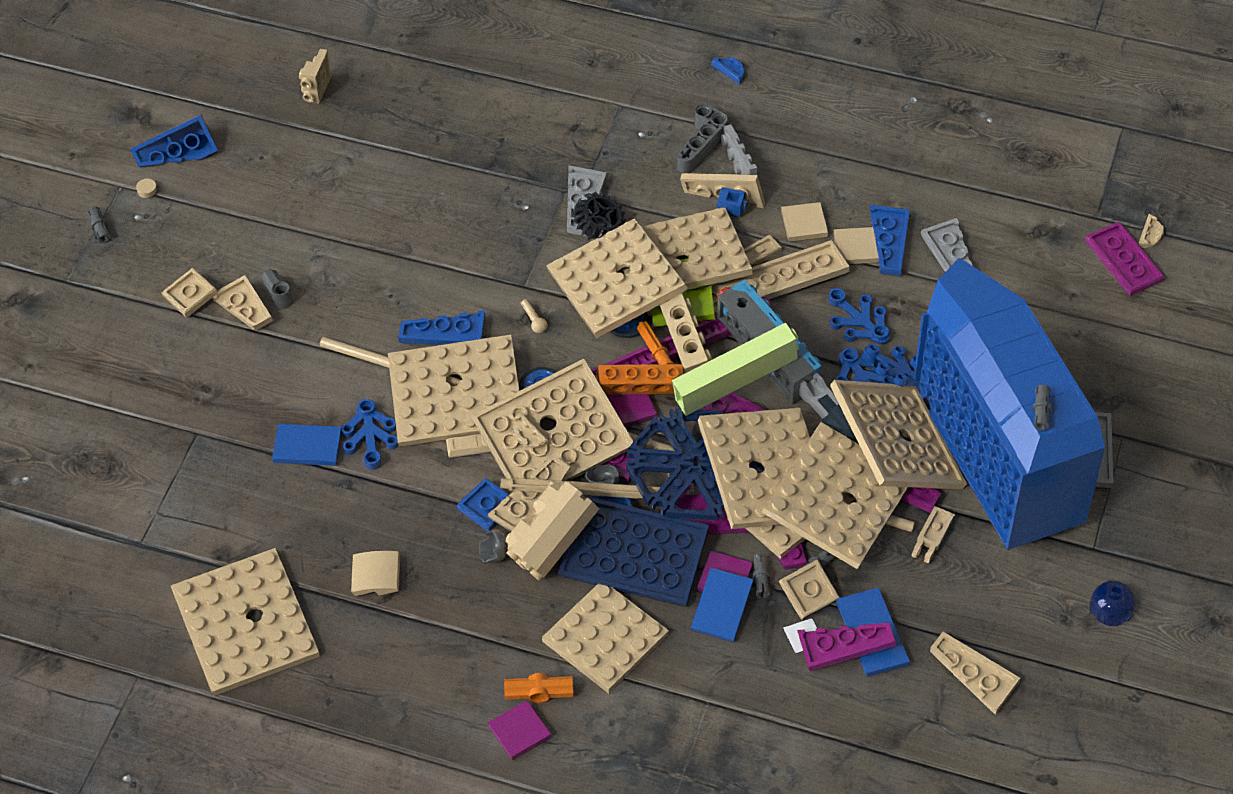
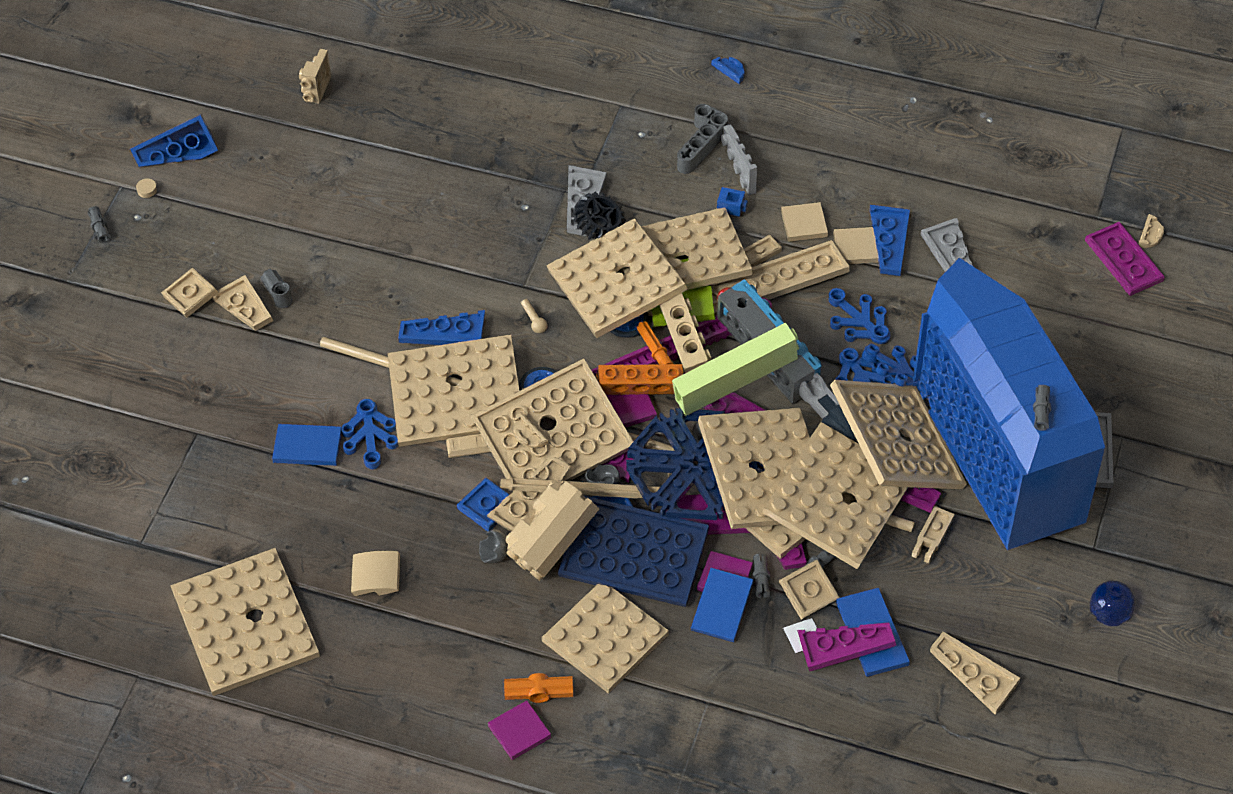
tan wing [680,173,765,208] -> none

